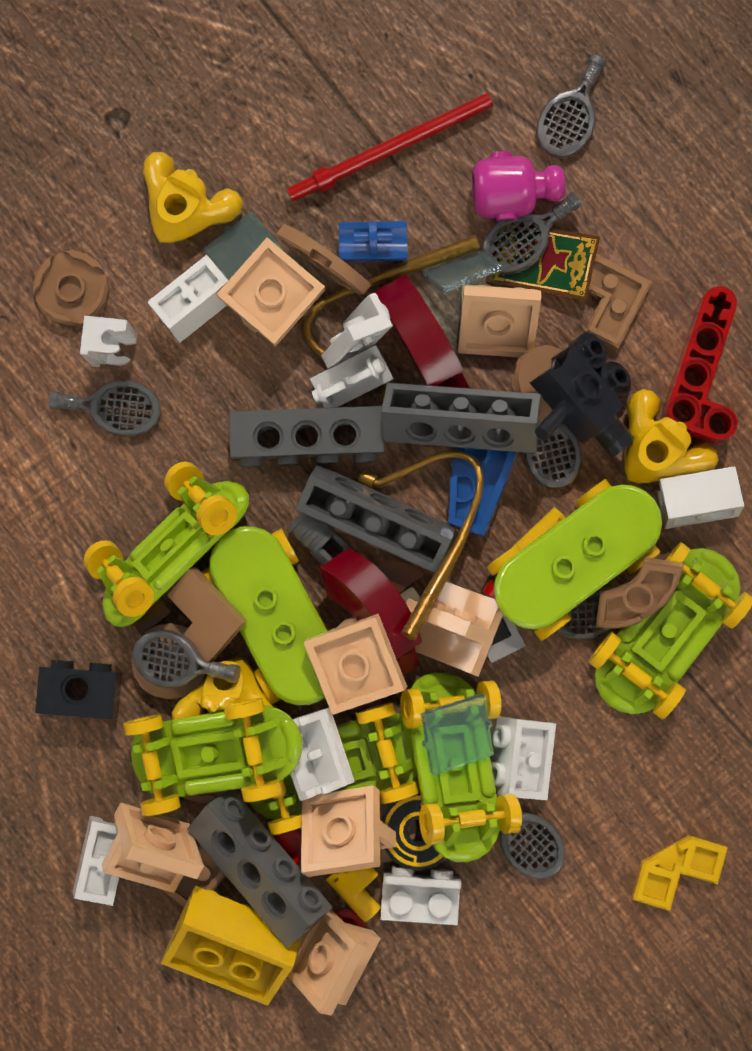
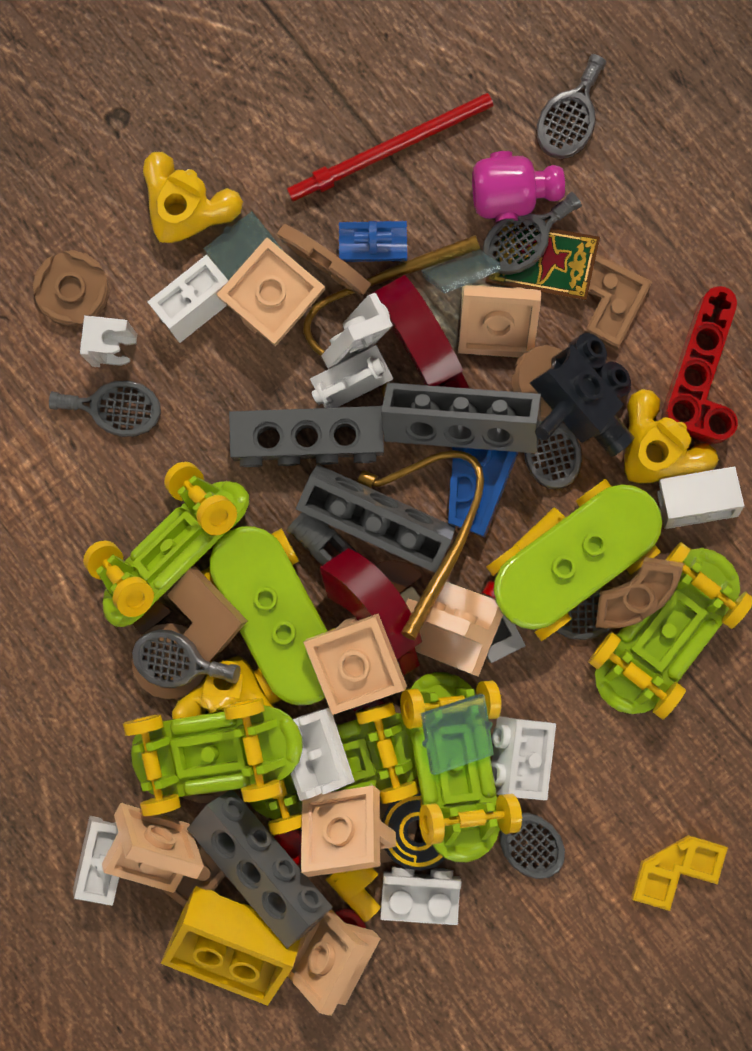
black brick [35,660,122,719] -> none

